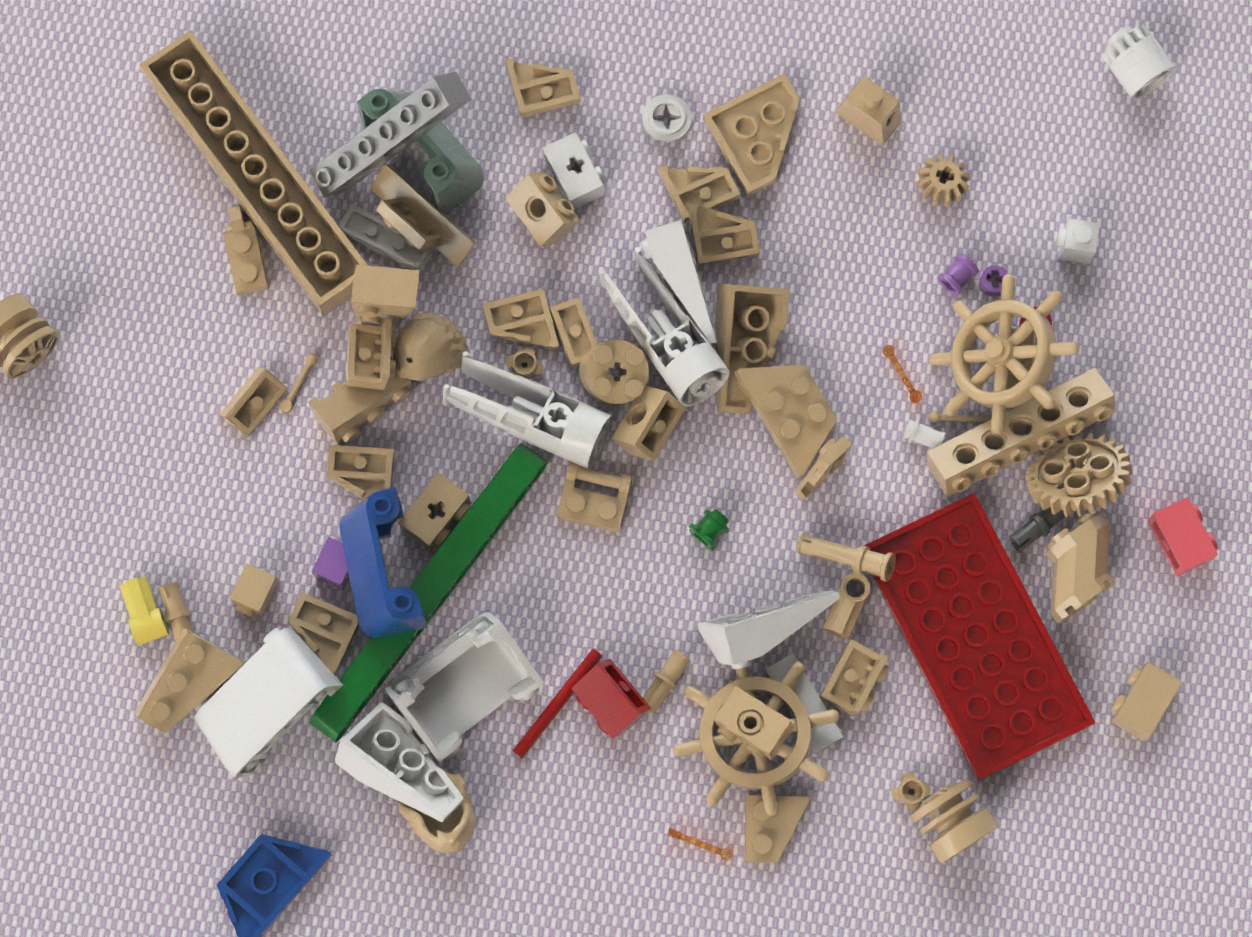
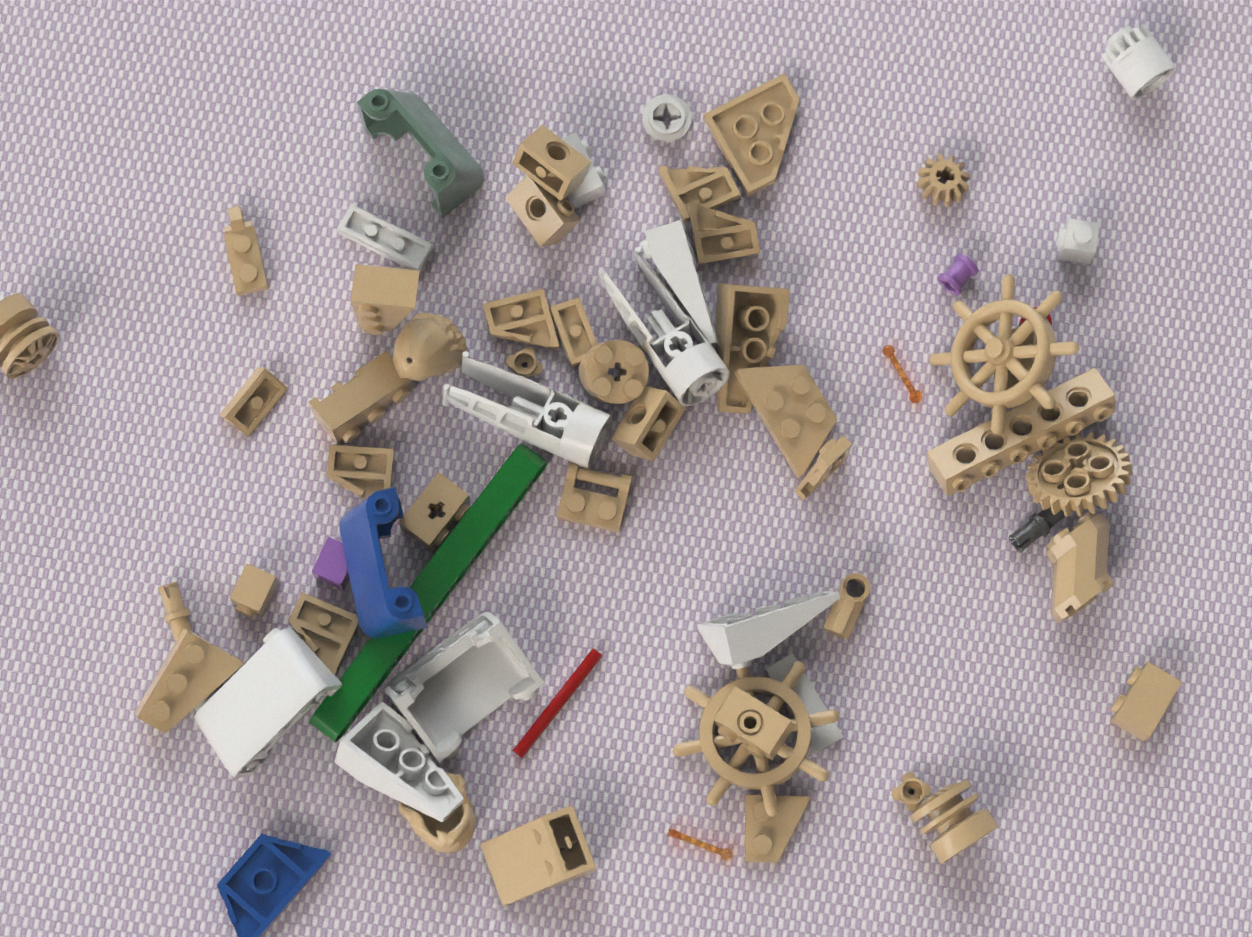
light yellow piece [120,576,169,646] -> none
tan brick [139,30,368,317] -> none
tan hinge [279,353,318,413] -> none
light grey brick [309,72,472,198] -> none
tan bracket [346,319,397,390] -> none
tan bracket [370,165,476,266] -> none
tan wing [505,58,581,118] -> none
red brick [571,658,651,739] -> none
tan axle [643,650,691,713] -> none
green brick [689,509,730,551] -> none
tan pin [796,533,896,582] -> none
tan bracket [819,639,889,716] -> none
tan torso [835,77,901,146] -> none
red plate [864,493,1096,781] -> none
white pin [903,419,946,448] -> none
tan hinge [928,411,992,424] -> none
medium lavender bush [979,265,1008,297] -> none
coral brick [1148,497,1218,577] -> none
none -> tan slope [480,805,596,907]
none -> tan brick [512,125,591,201]

